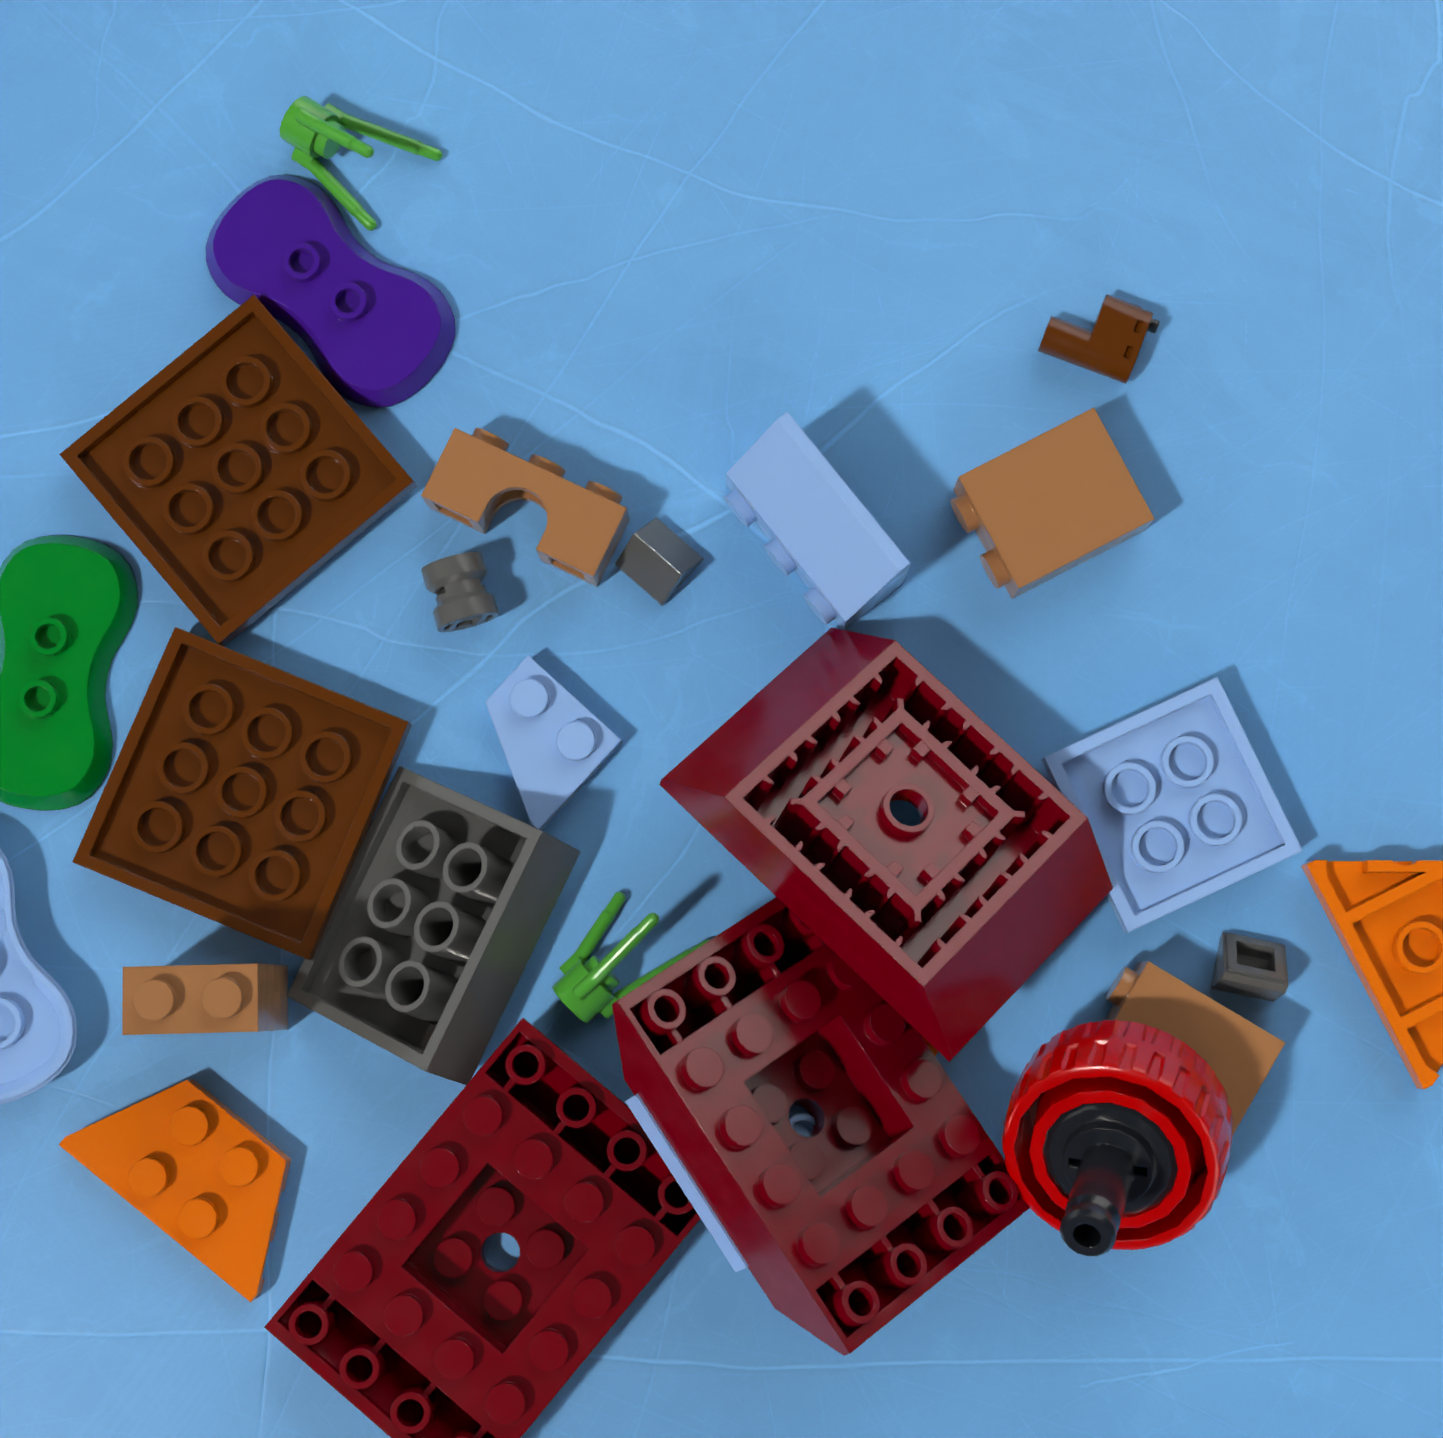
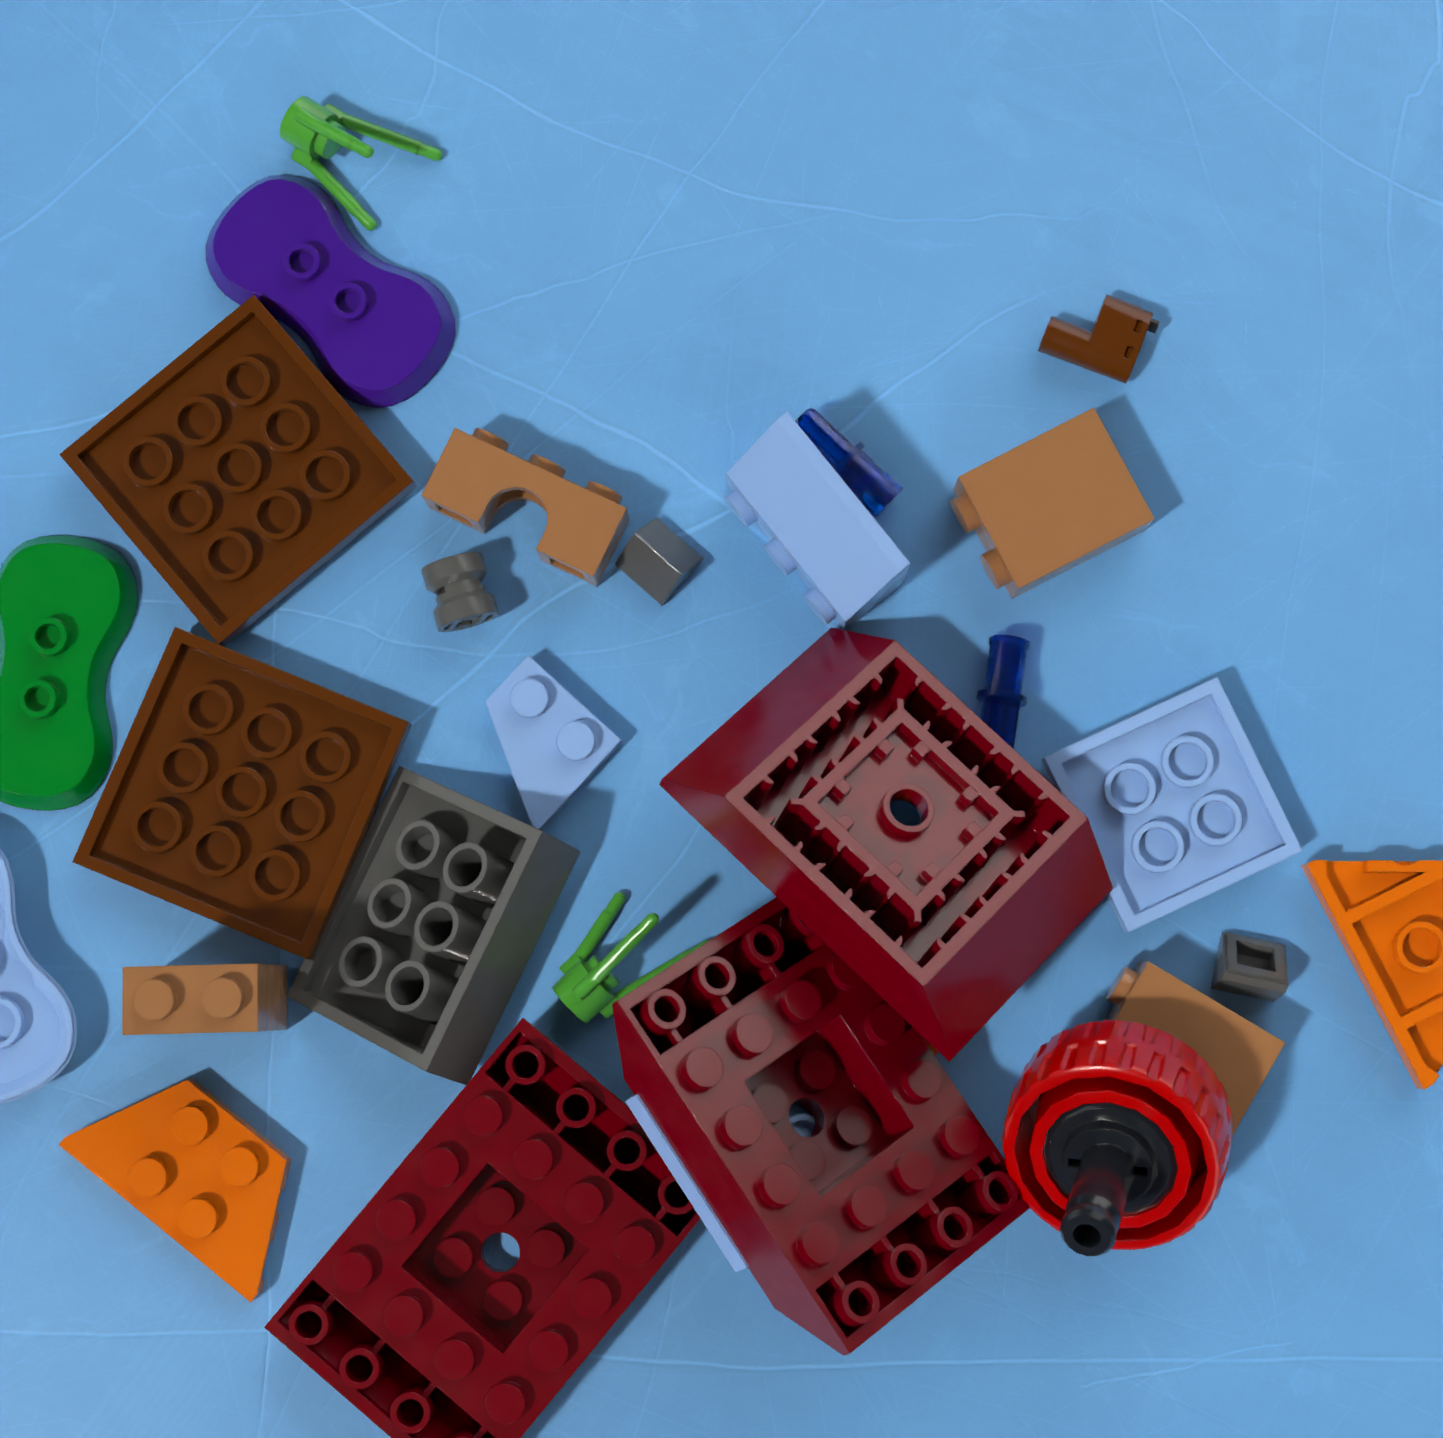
none -> clear blue axle [795,408,903,518]
none -> clear blue axle [976,635,1030,749]

